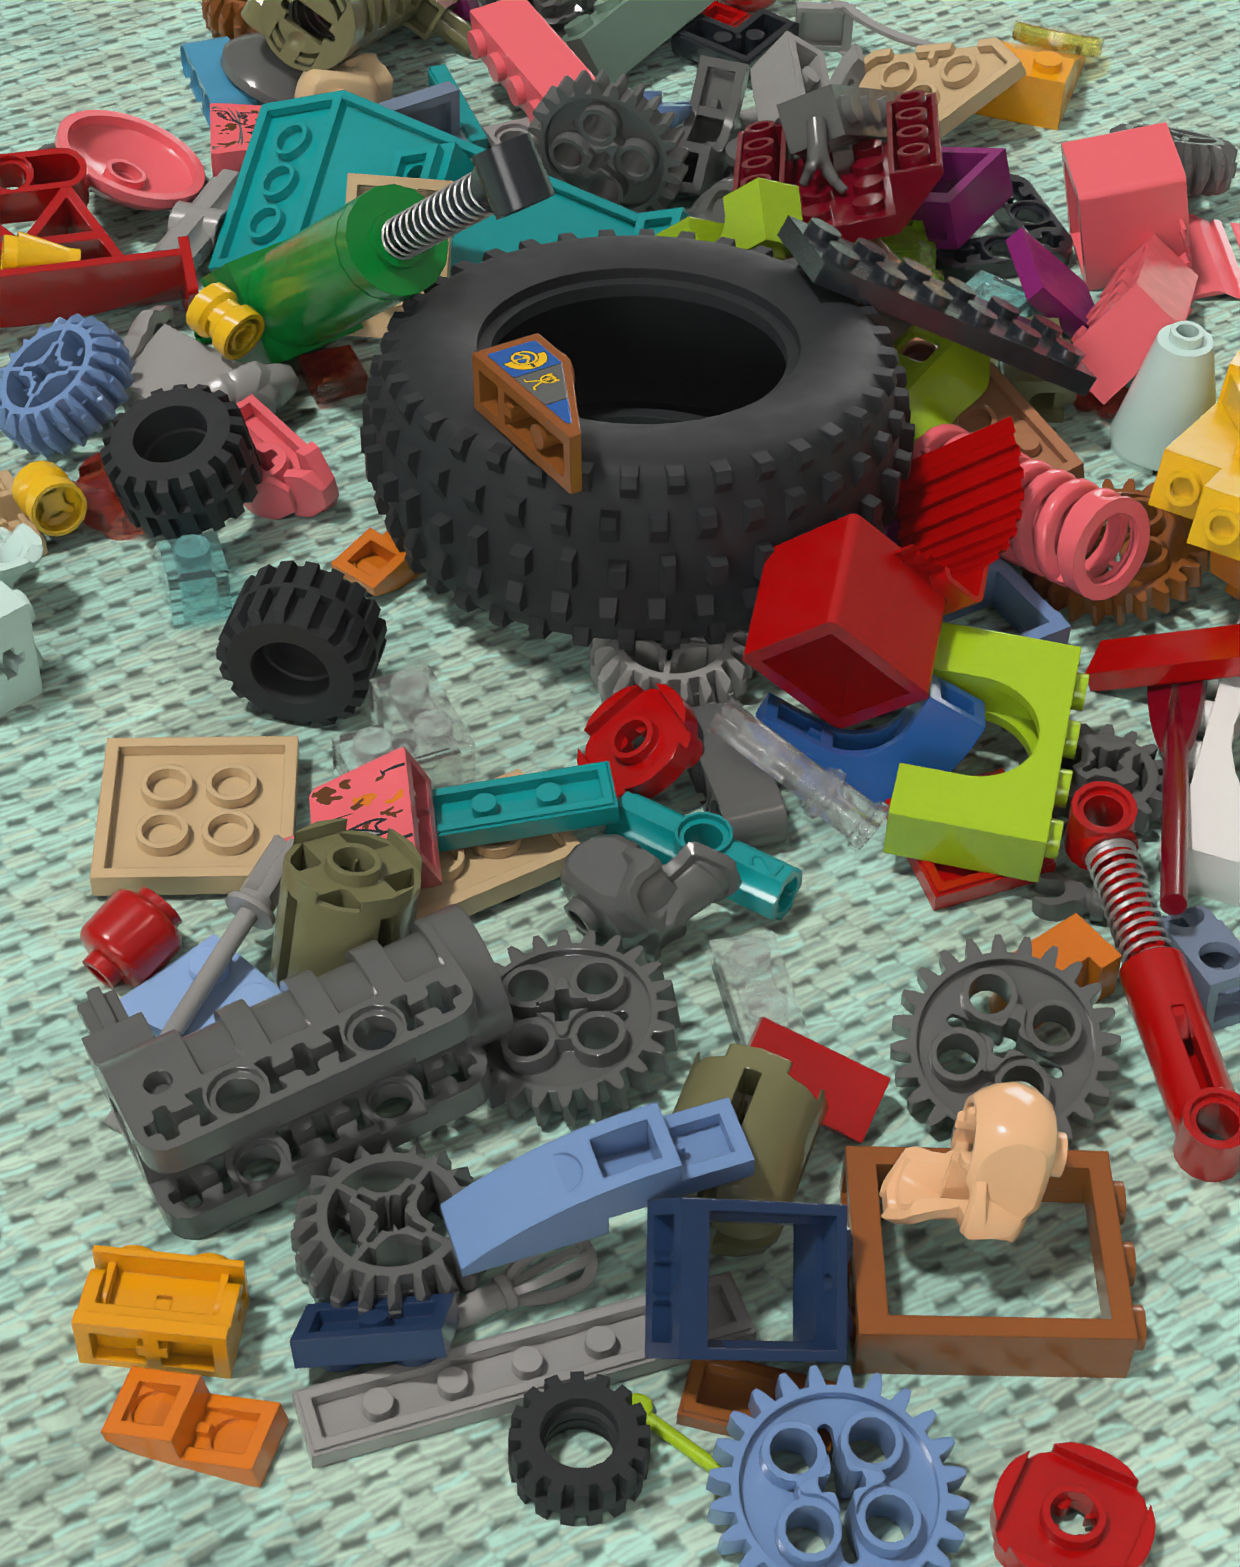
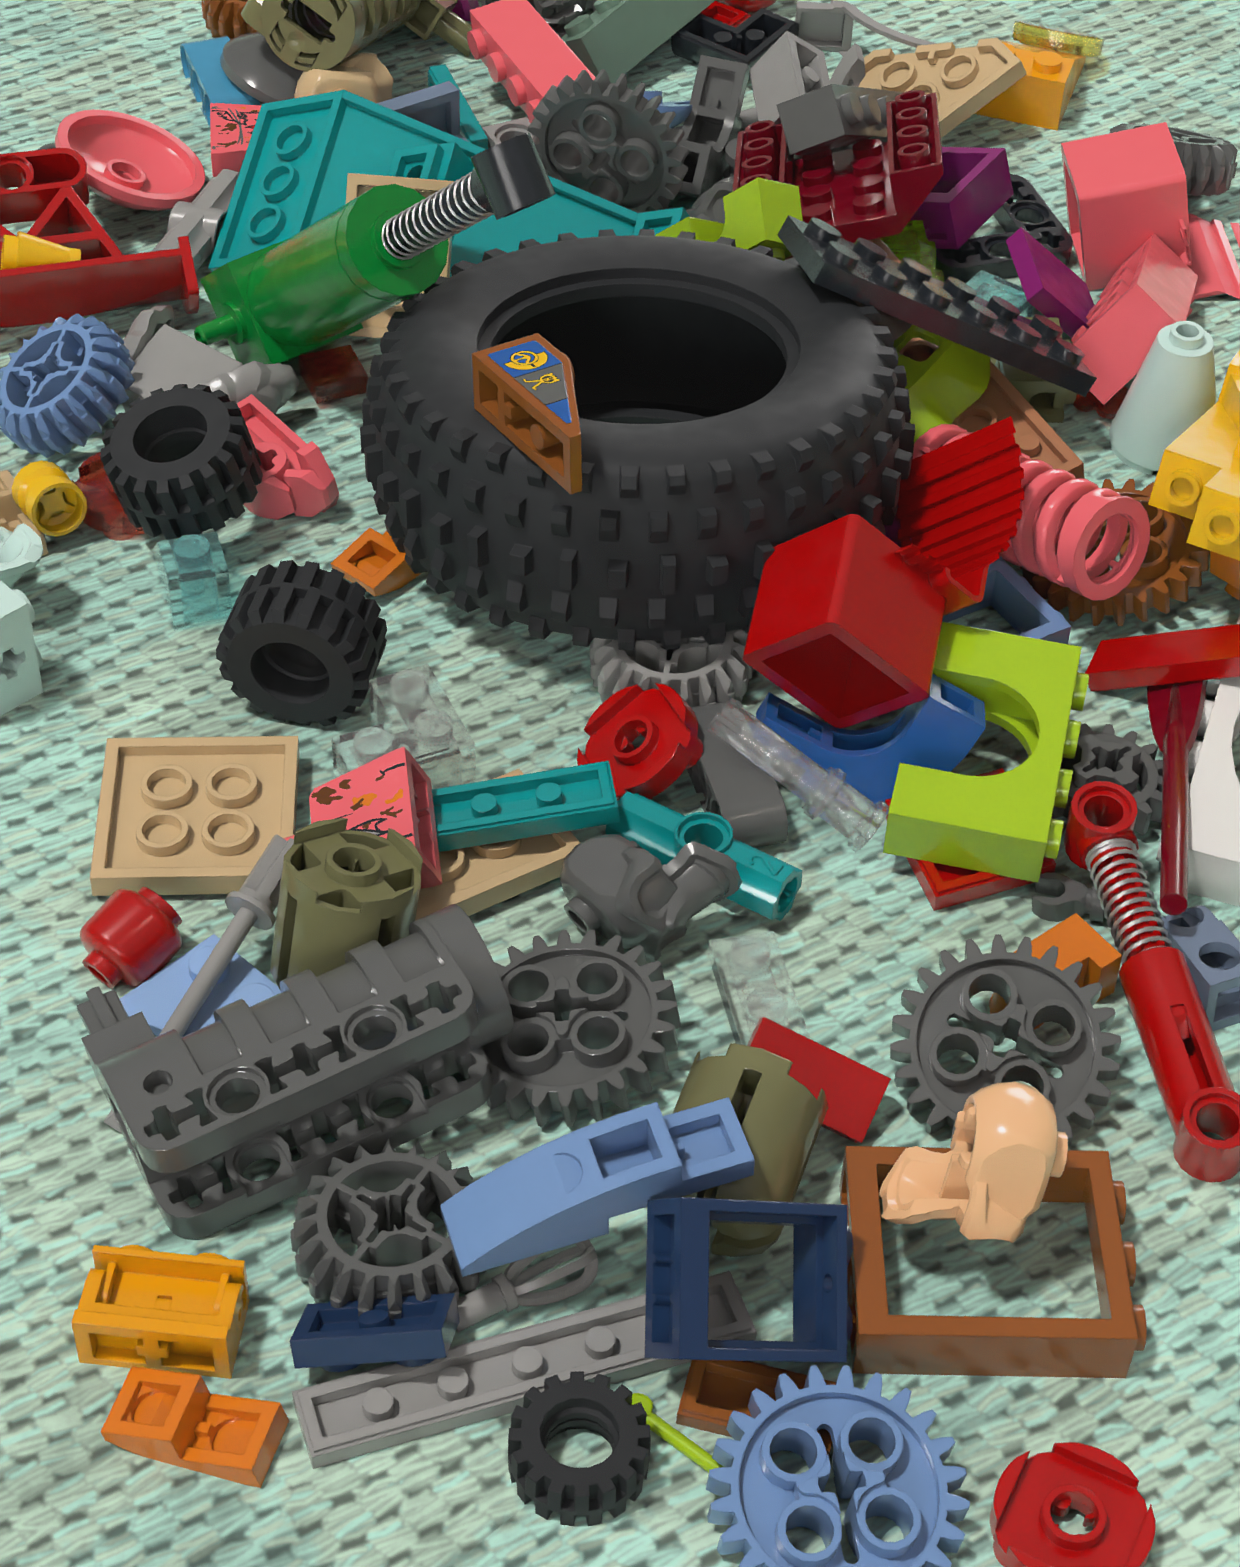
yellow wheel [186,282,265,361] -> none
dark grey bar [799,116,848,195] -> none

